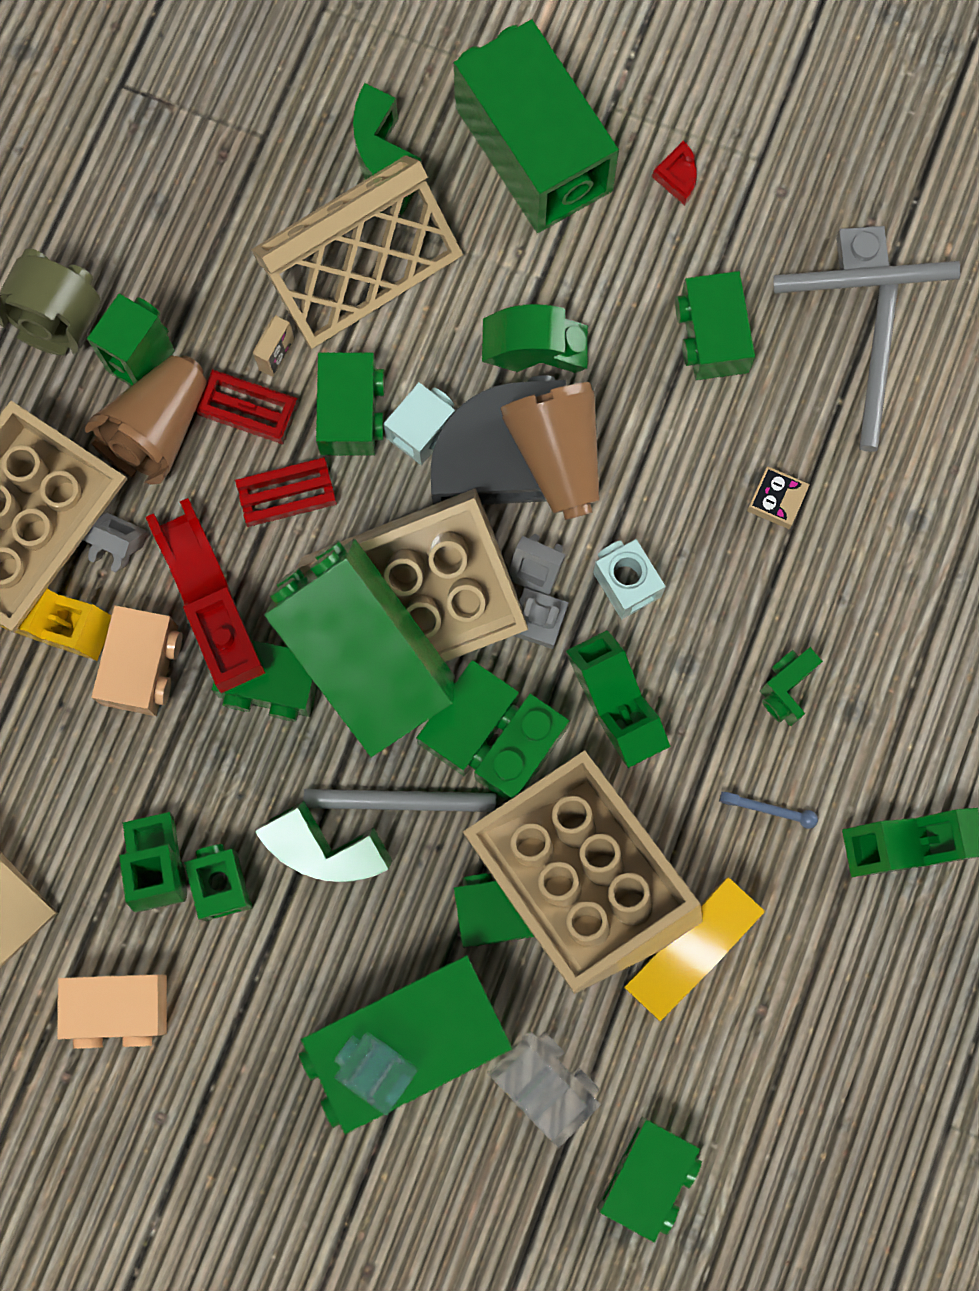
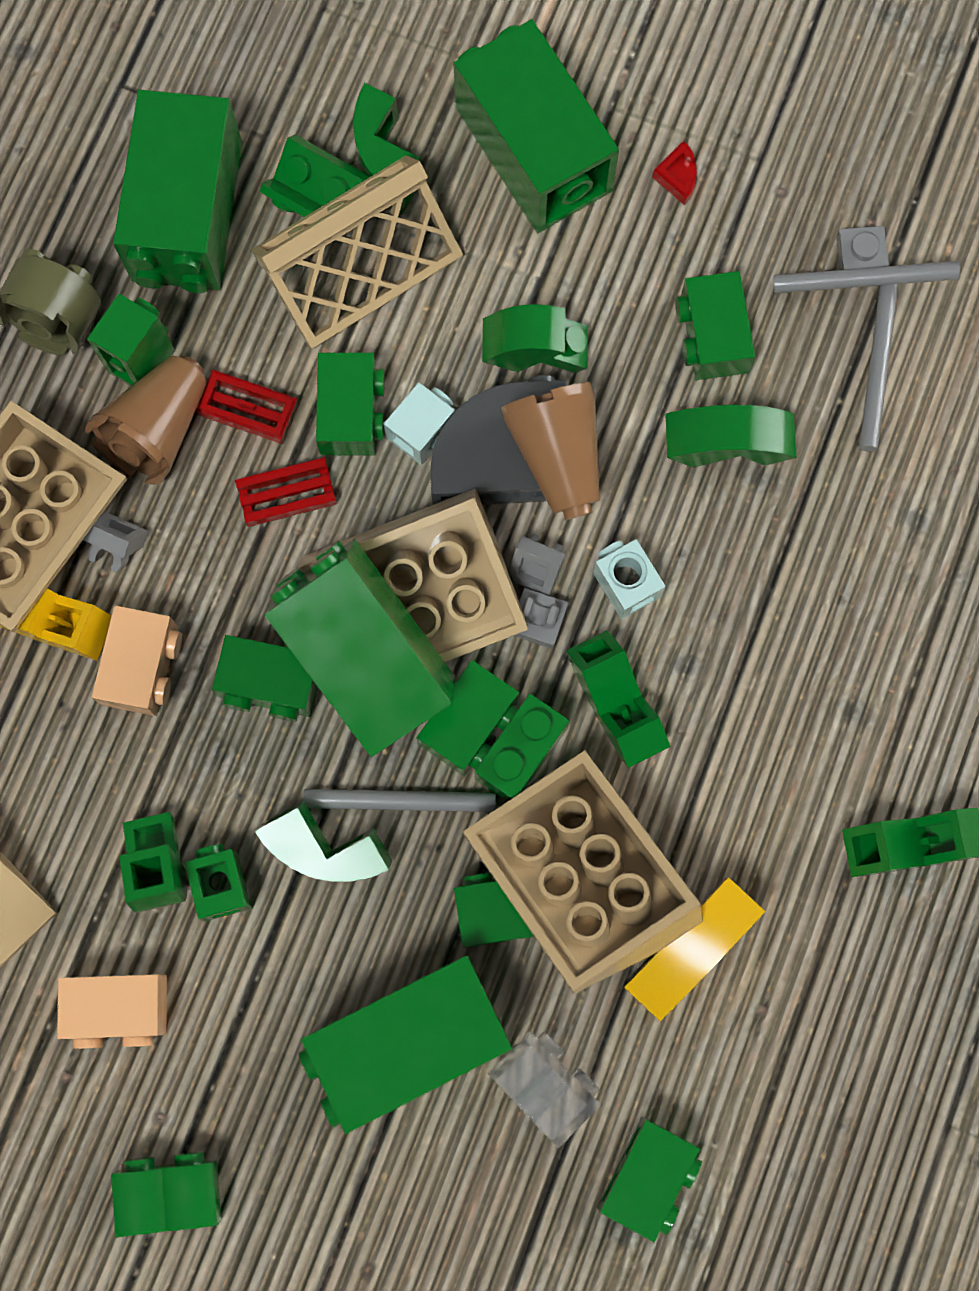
red piece [146,498,265,693] -> none
tan tile [253,315,295,377] -> none
clear light blue brick [334,1032,419,1116] -> none
sand blue hinge [719,792,818,829] -> none
tile [747,466,810,529] -> none
green bracket [760,647,823,726] -> none
none -> green brick [111,1151,222,1237]
none -> green brick [113,89,242,293]
none -> green bracket [260,134,371,217]
none -> green brick [665,405,797,468]

